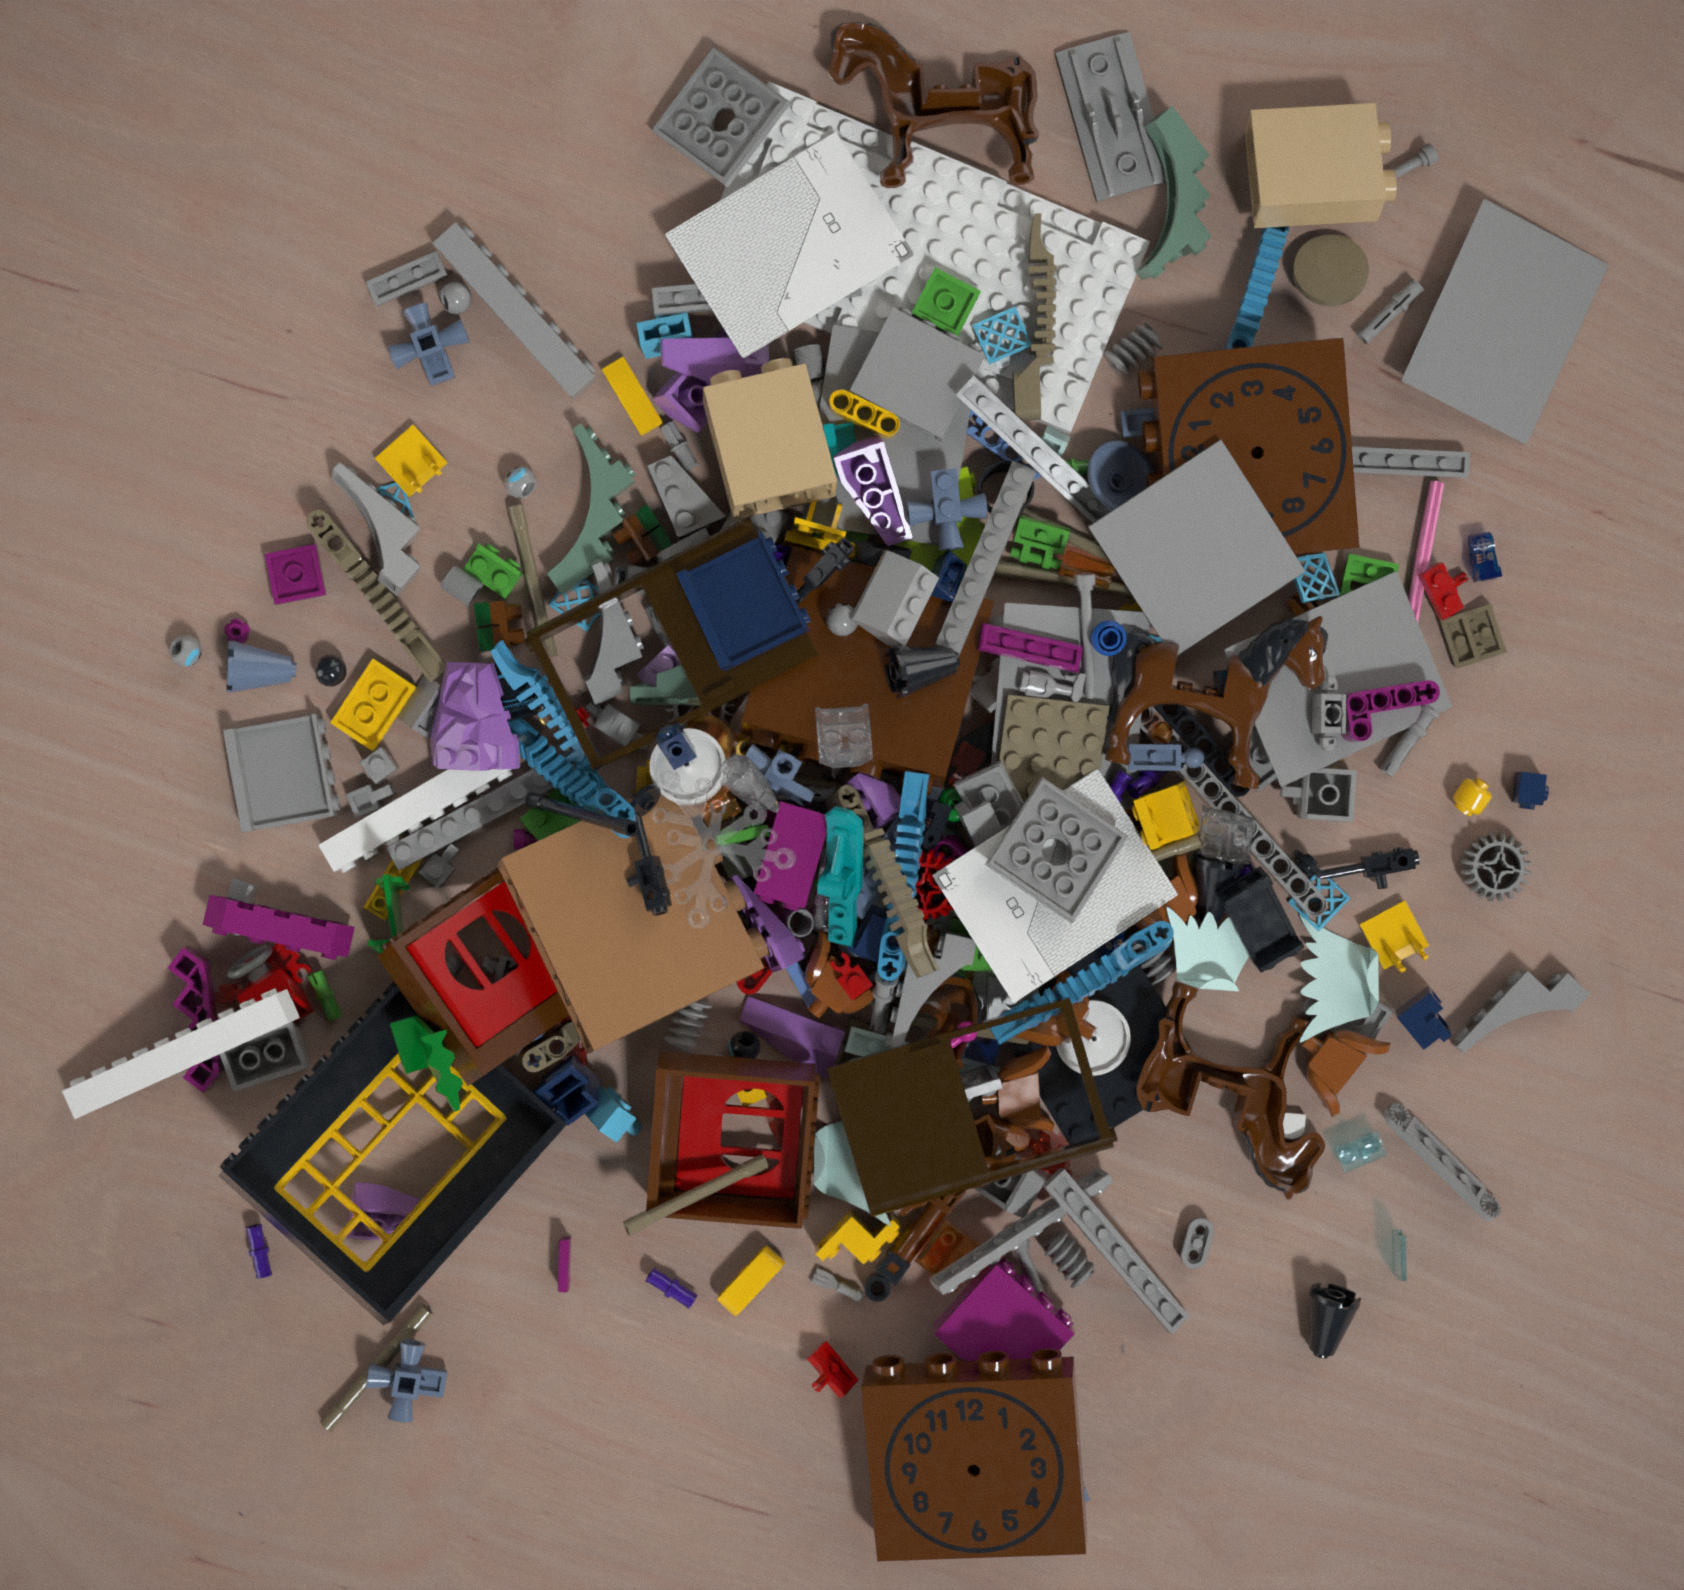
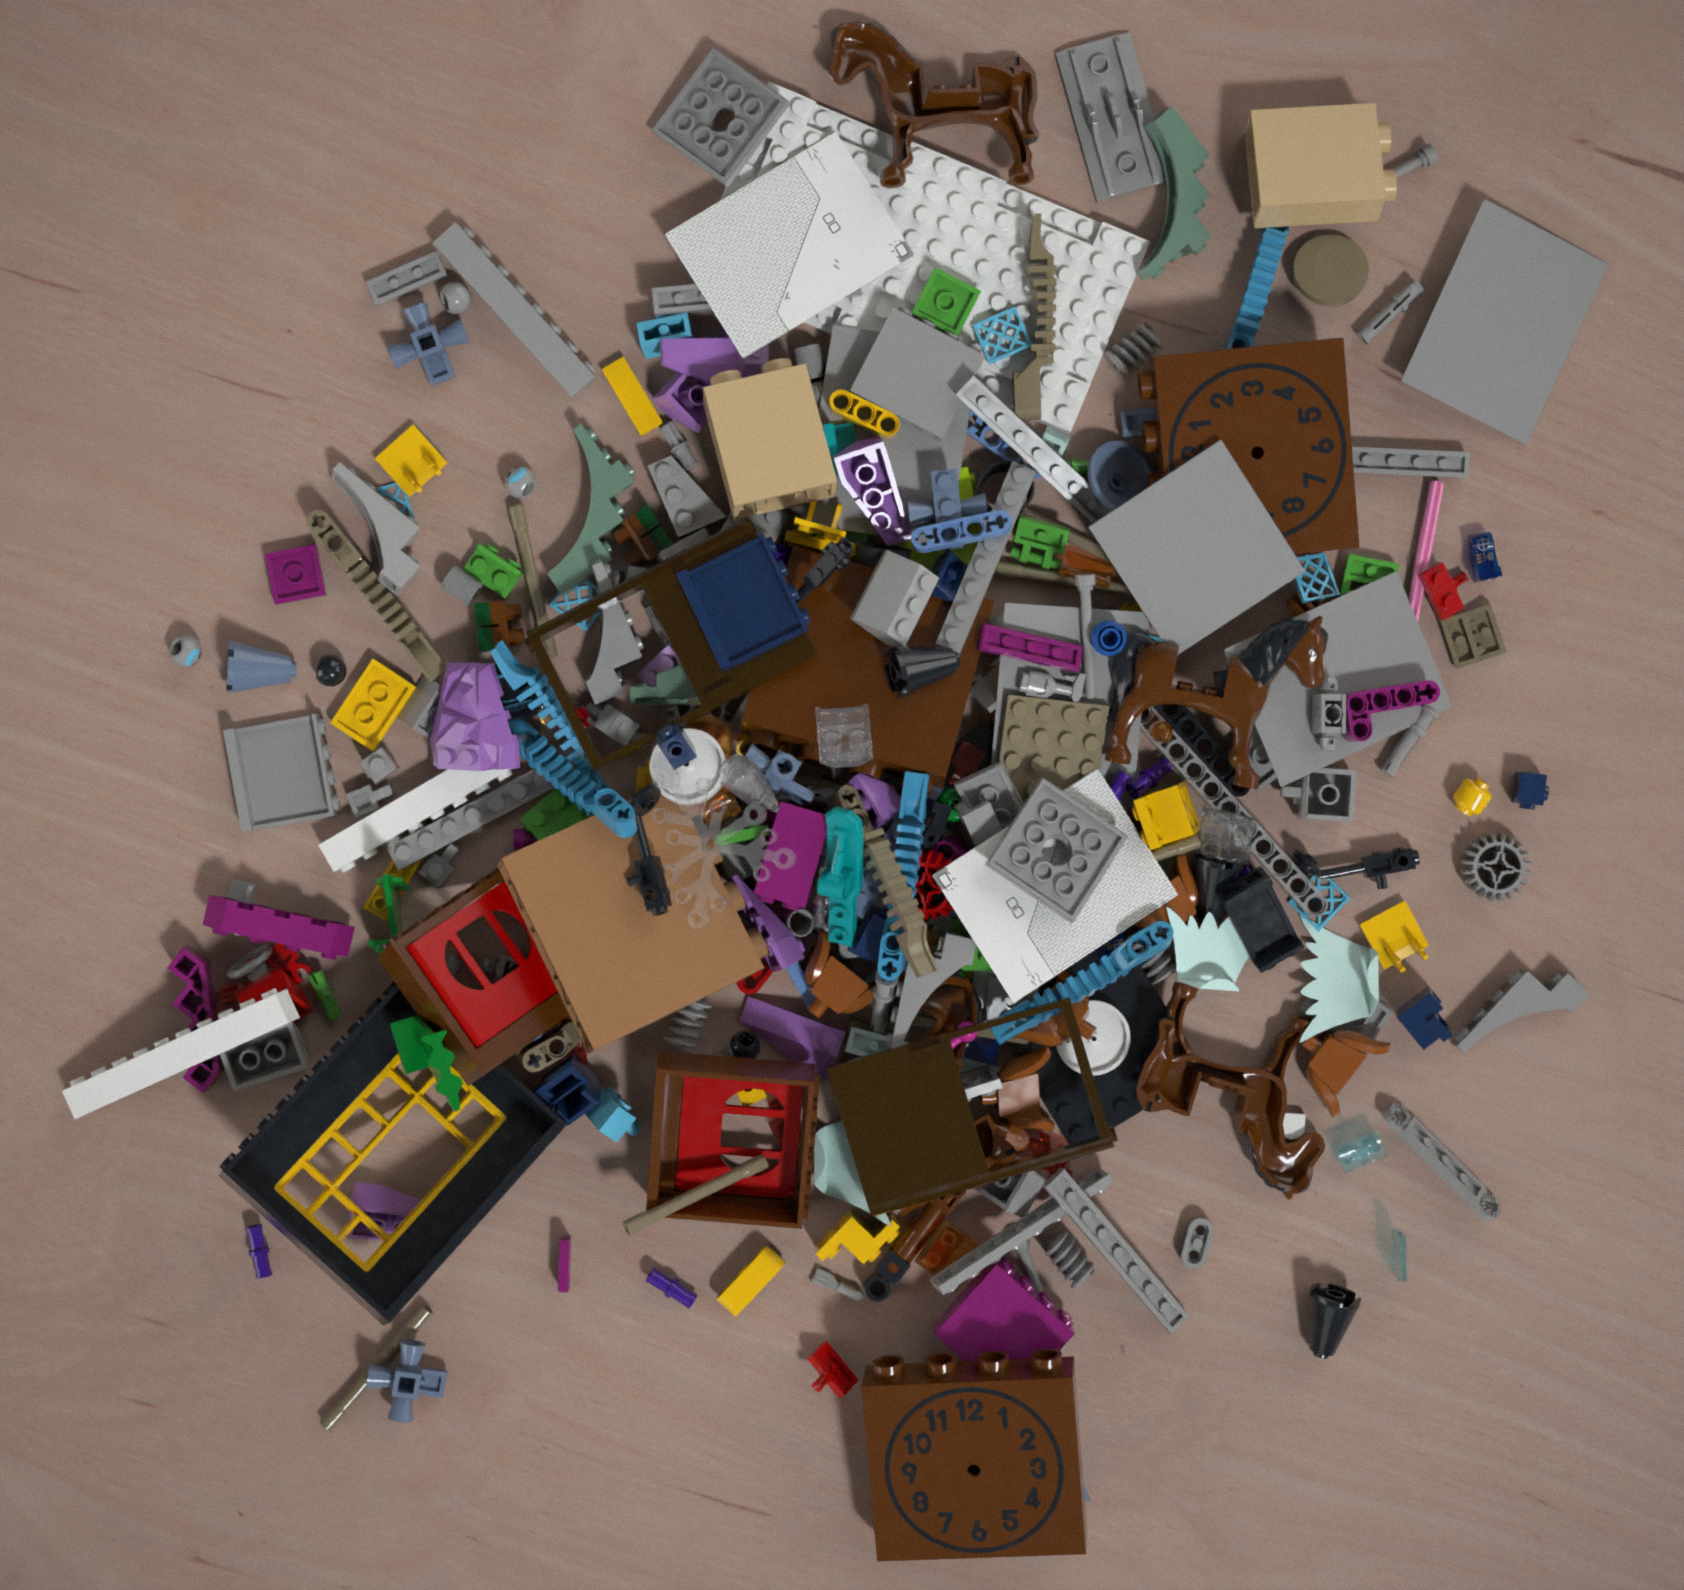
magenta plate [224,619,250,643] -> none
black piece [525,792,639,837] -> none
light grey piece [825,603,858,636] -> none
red plate [829,952,873,1001] -> none
sand blue plate [1128,744,1204,771] -> none
none -> medium blue beam [911,510,1012,553]

